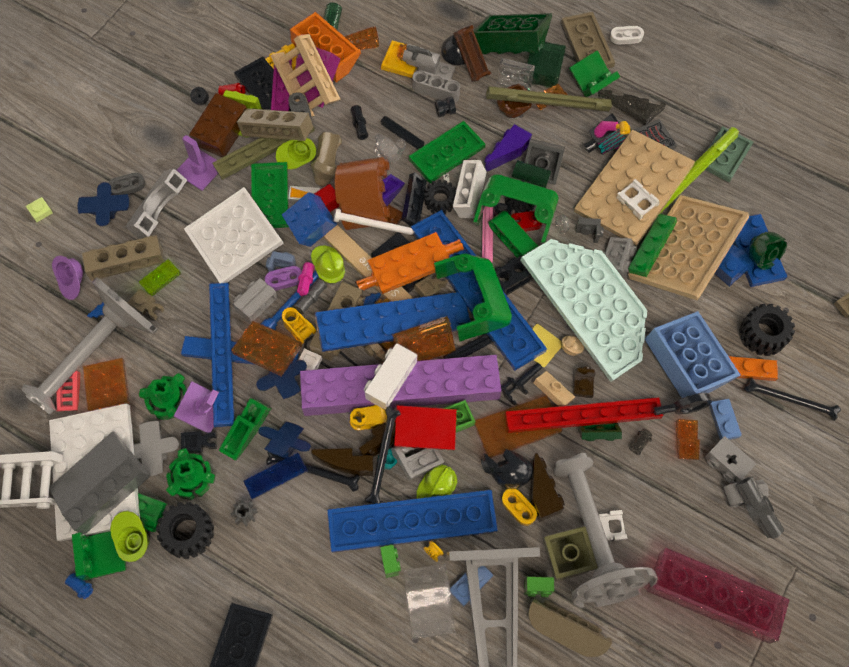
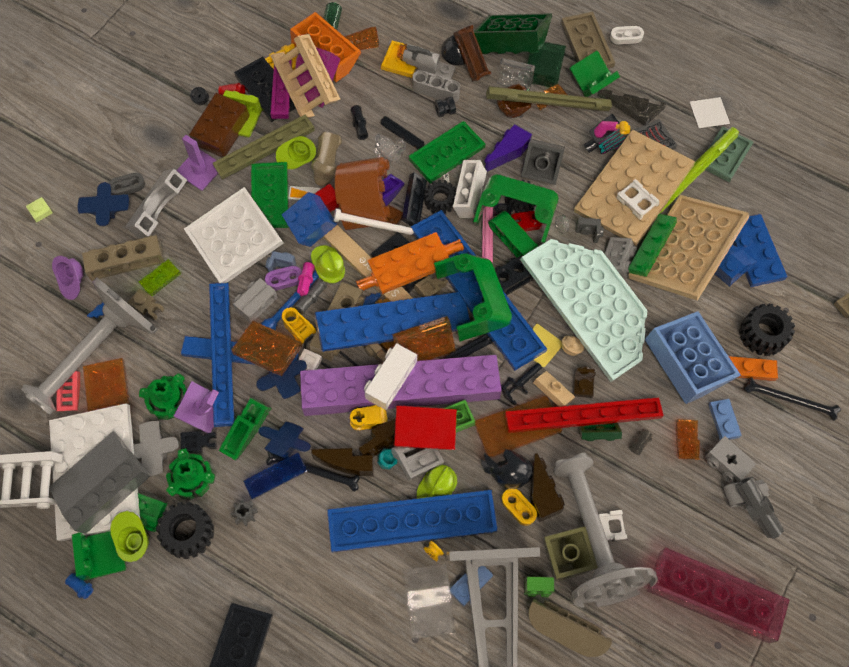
dark tan brick [237,109,313,141] -> none
dark grey plate [288,92,312,121] -> none
black piece [365,407,401,504] -> none
bright green piece [380,545,401,578] -> none
clear green pin [512,160,551,188] -> none
black piece [653,393,712,416] -> none
dark green cylinder [749,232,787,270] -> none
none -> white sticker [690,97,730,128]

